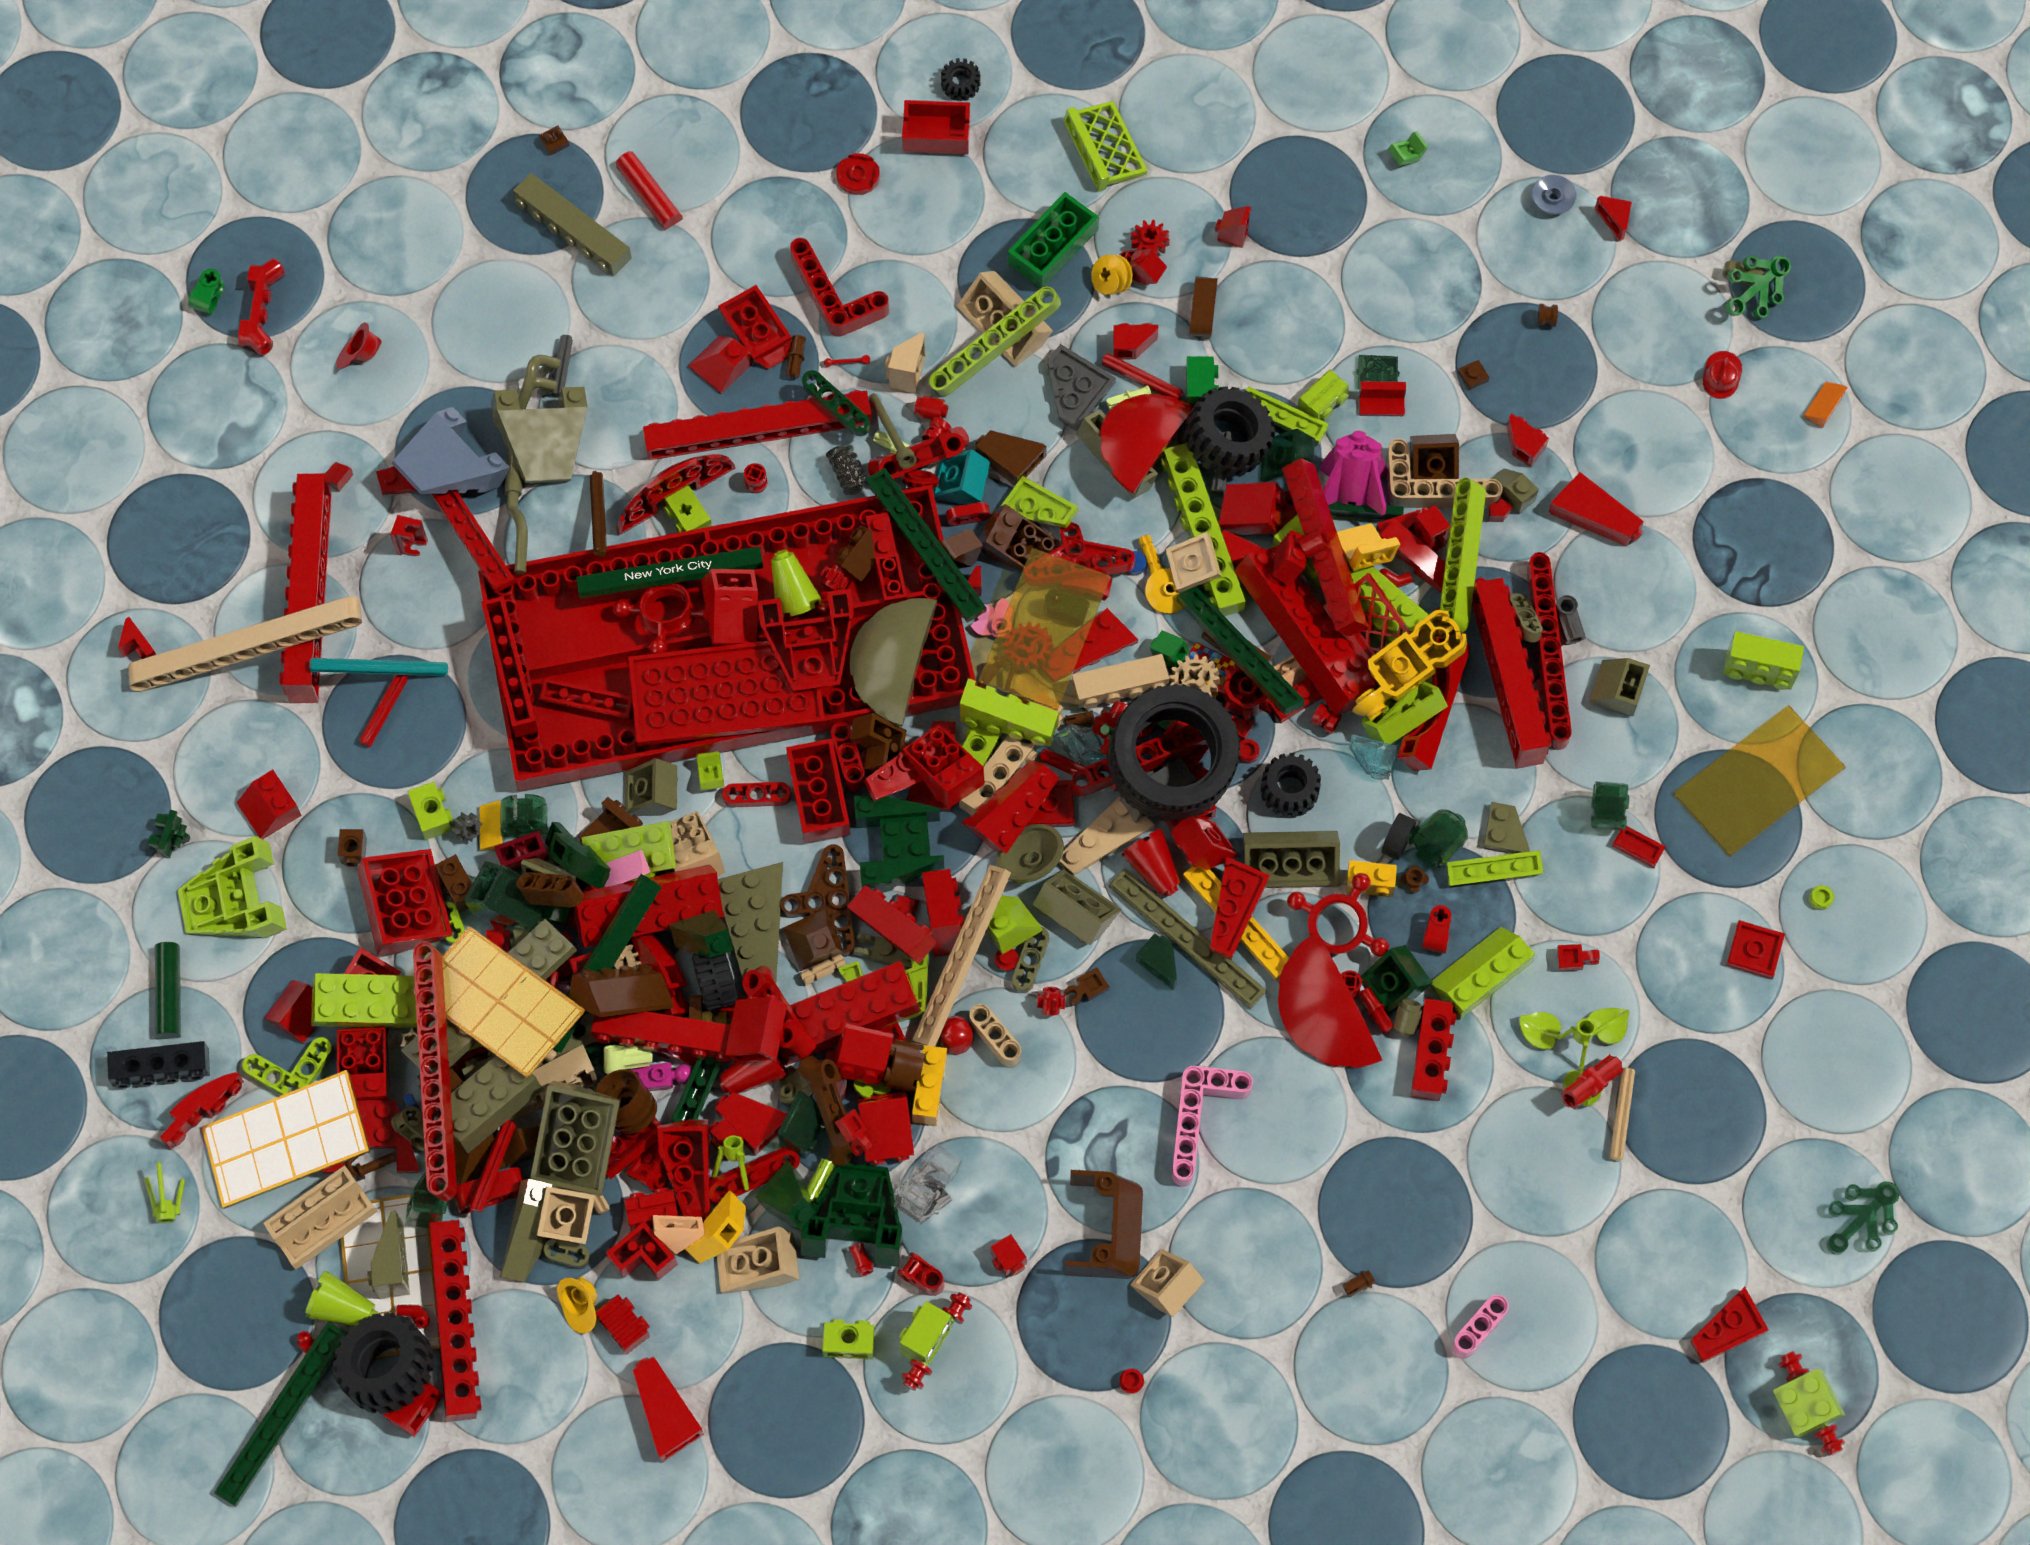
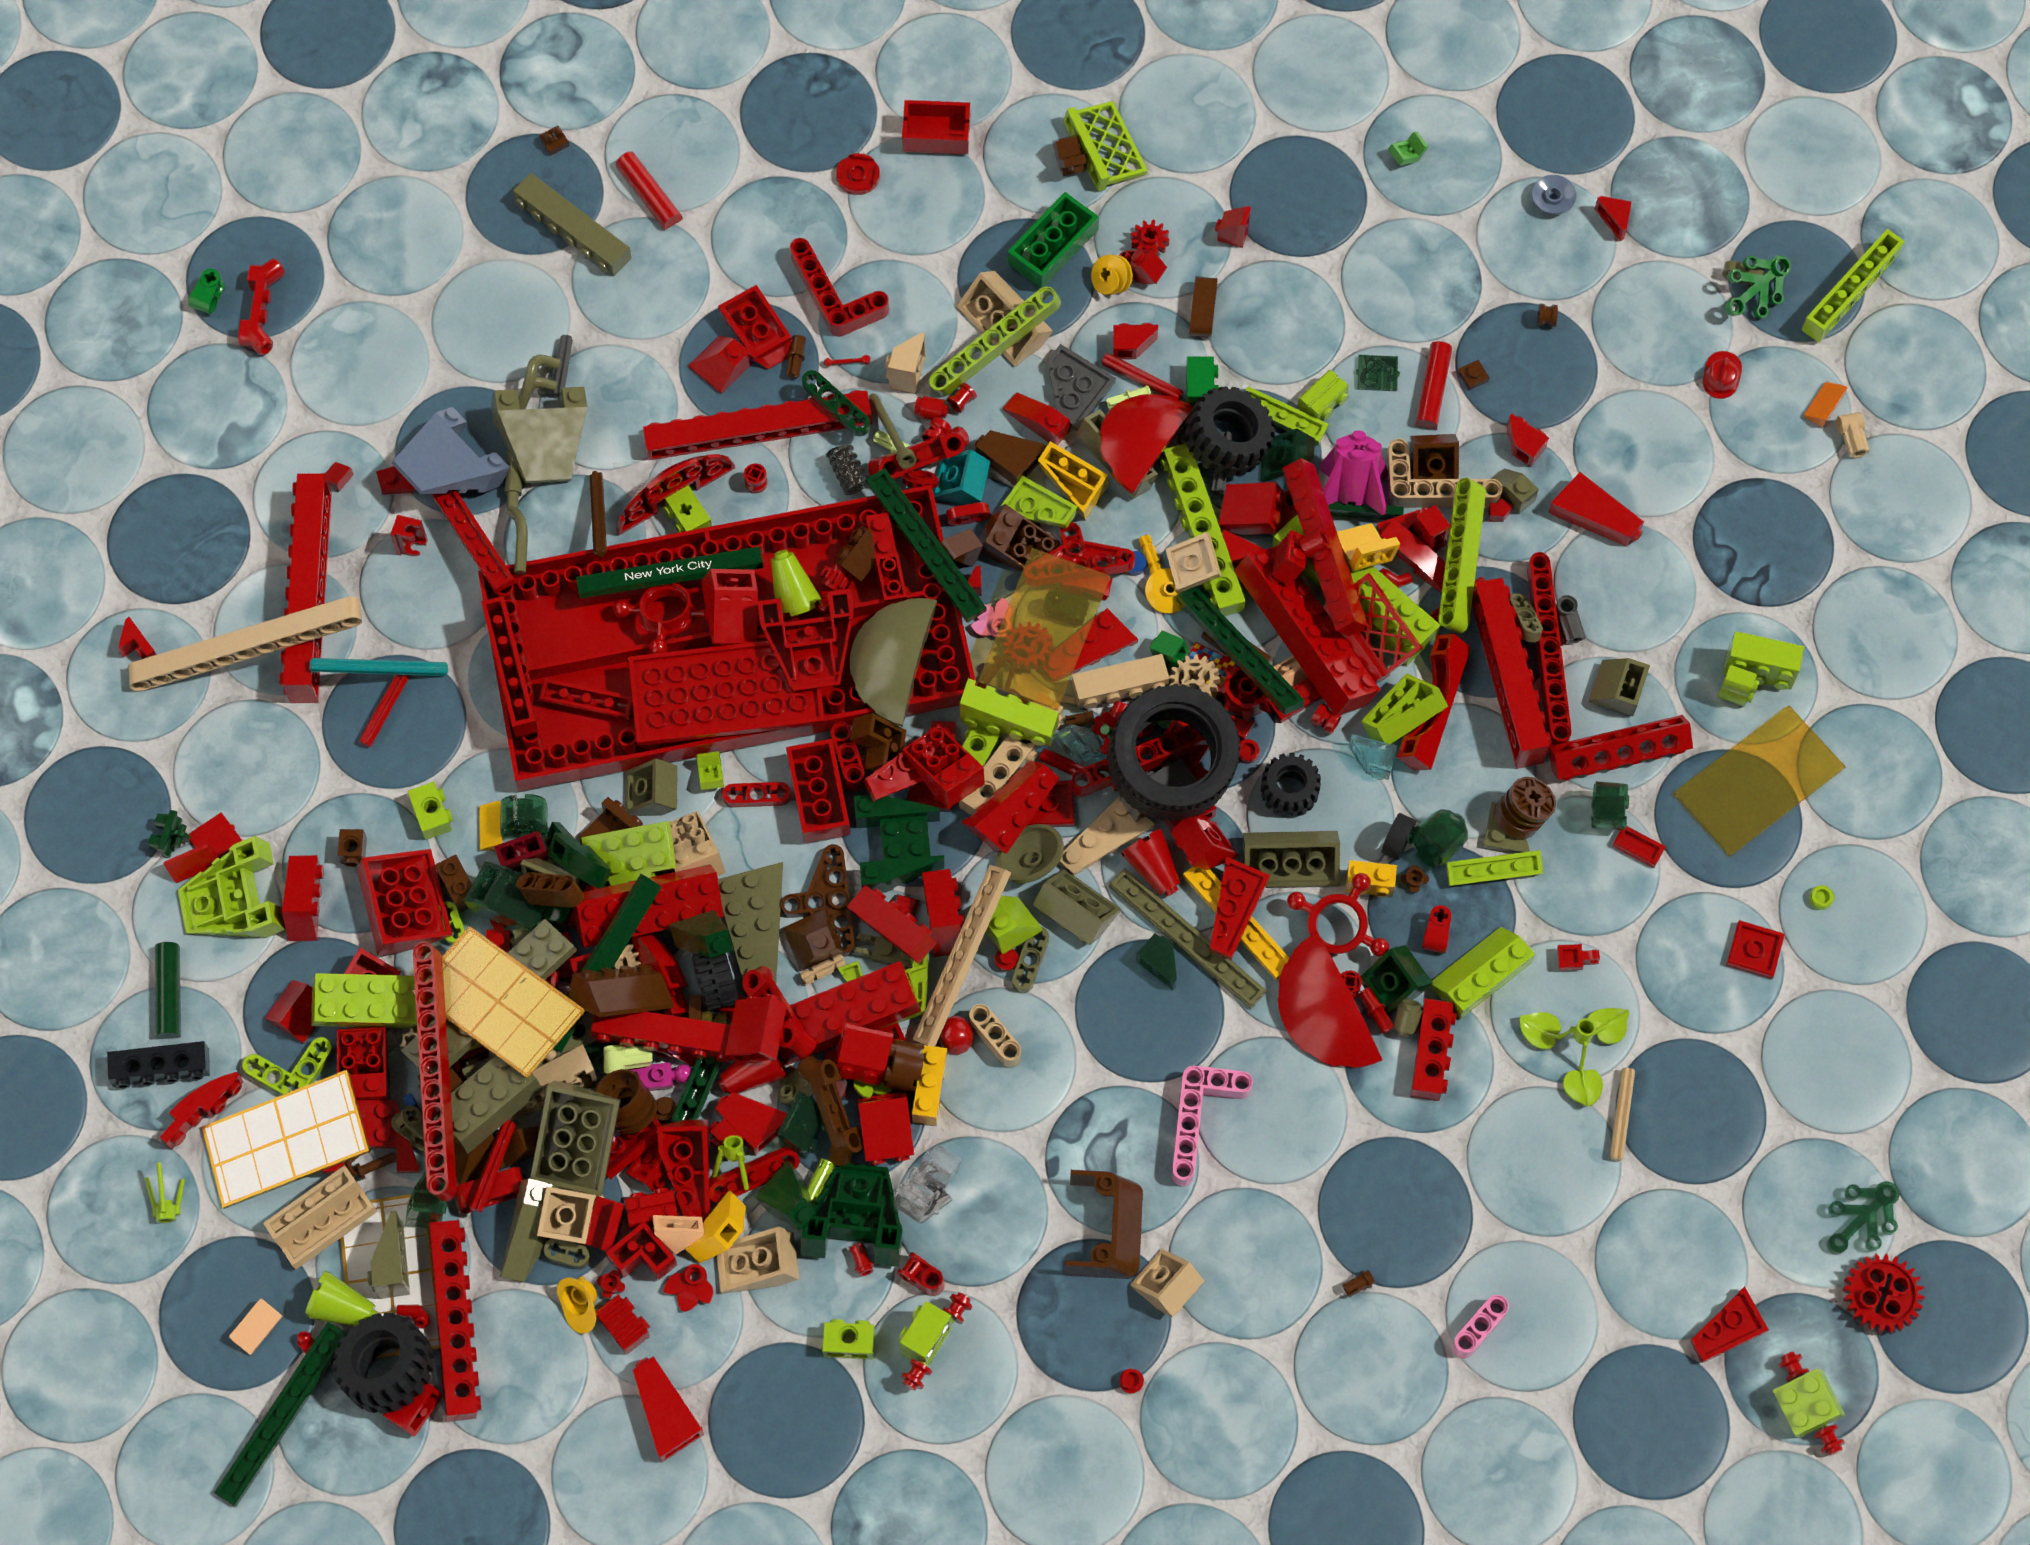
red slope [237,769,302,839] -> none
red piece [336,322,382,369] -> none
dark grey gear [451,812,482,842] -> none
bright pink slope [605,850,651,887] -> none
red plate [835,1109,872,1156] -> none
black tyre [941,58,980,101] -> none
red brick [990,1234,1027,1277] -> none
red gear [1037,987,1066,1016] -> none
reddish brown plate [1064,967,1110,1006] -> none
yellow brick [1352,610,1467,720] -> none
red panel [1359,381,1406,416] -> none
red piece [1561,1055,1623,1109] -> none
none -> red slope [163,844,217,883]
none -> red piece [189,812,243,858]
none -> light nougat slope [229,1298,283,1356]
none -> red wedge [282,855,324,941]
none -> red panel [586,1196,625,1251]
none -> red plate [597,1270,625,1299]
none -> reddish brown plate [655,1097,677,1121]
none -> red plate [664,1264,714,1312]
none -> red bush [947,383,977,413]
none -> red slope [1003,392,1070,445]
none -> yellow wedge [1038,441,1110,521]
none -> reddish brown brick [1052,136,1086,176]
none -> red brick [1415,341,1452,430]
none -> reddish brown wheel [1494,777,1556,839]
none -> red brick [1549,715,1693,780]
none -> lime brick [1718,665,1759,707]
none -> lime brick [1802,229,1905,343]
none -> tan piece [1836,412,1870,459]
none -> red gear [1842,1254,1925,1334]

